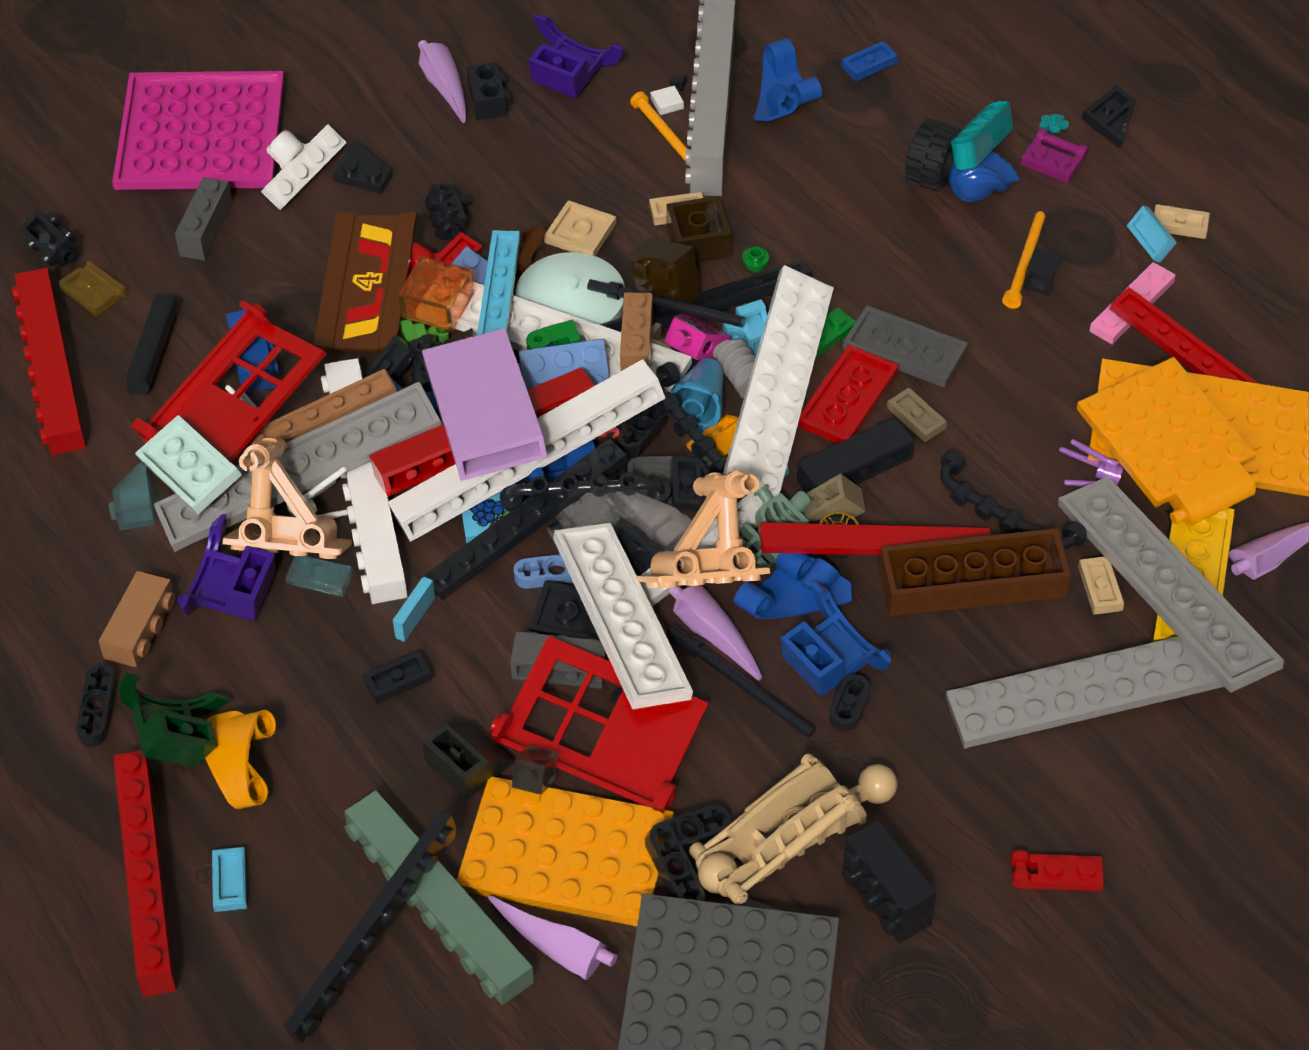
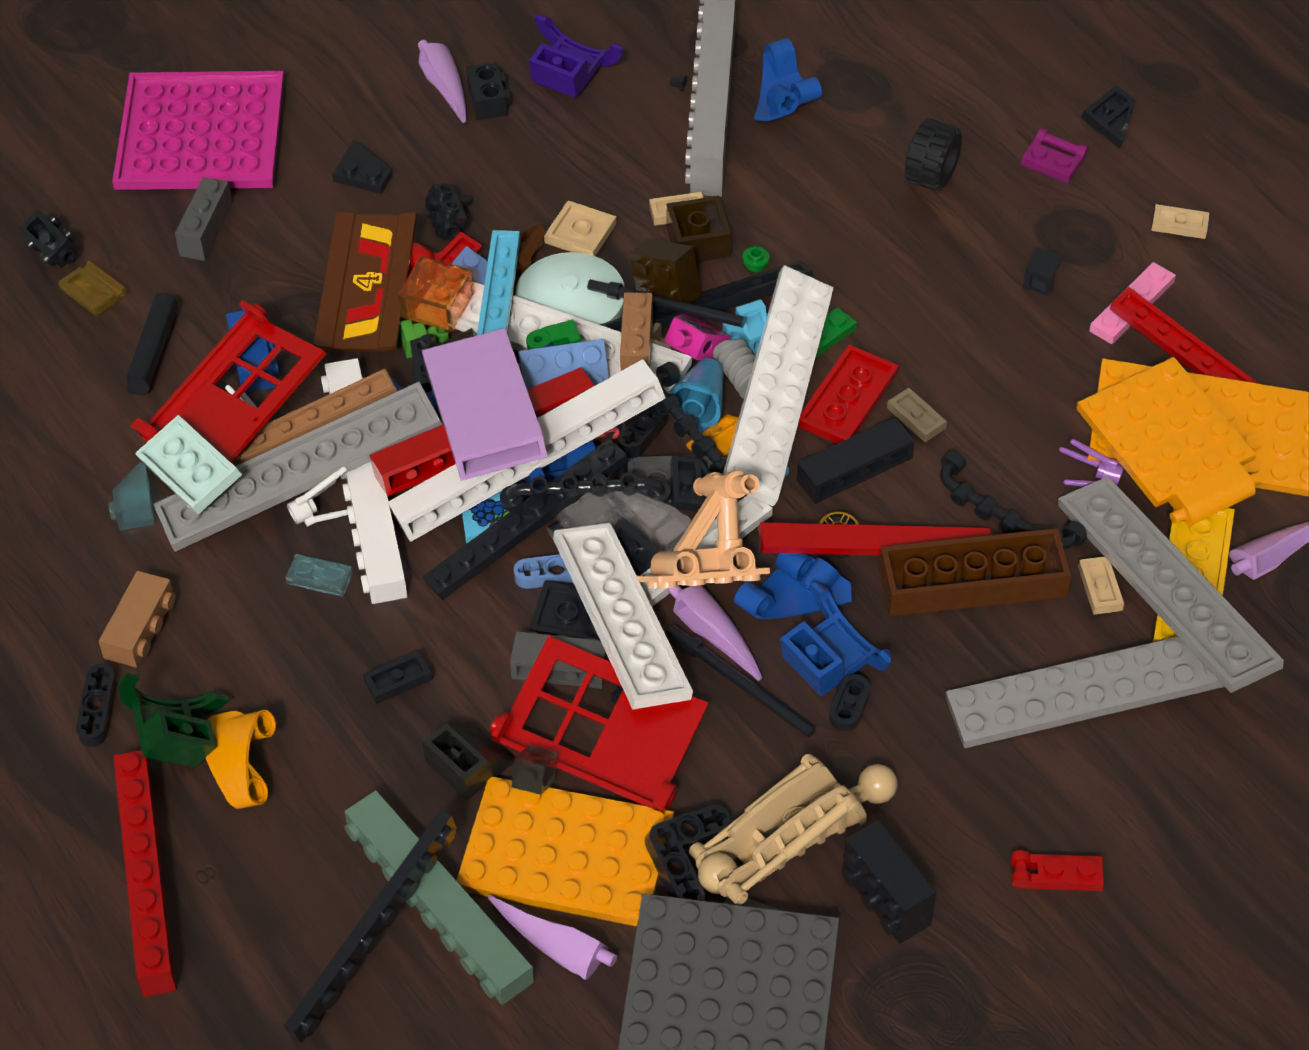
red brick [11,268,86,455] -> none
dark purple piece [177,514,275,621] -> none
medium azure tile [212,847,247,912] -> none
light nougat plate [223,437,352,559] -> none
white plate [261,124,347,210] -> none
black plate [362,334,417,381] -> none
medium azure tile [393,577,435,642] -> none
light orange bar [630,91,690,166] -> none
white tile [650,86,684,115] -> none
sand green piece [739,484,811,577] -> none
dark tan arch [802,473,866,524] -> none
blue plate [841,41,898,82] -> none
dark grey plate [843,305,968,388] -> none
blue piece [948,151,1019,203] -> none
teal beam [951,101,1014,170] -> none
light orange bar [1002,211,1045,309] -> none
teal plant [1039,114,1069,133] -> none
medium azure tile [1127,206,1177,262] -> none

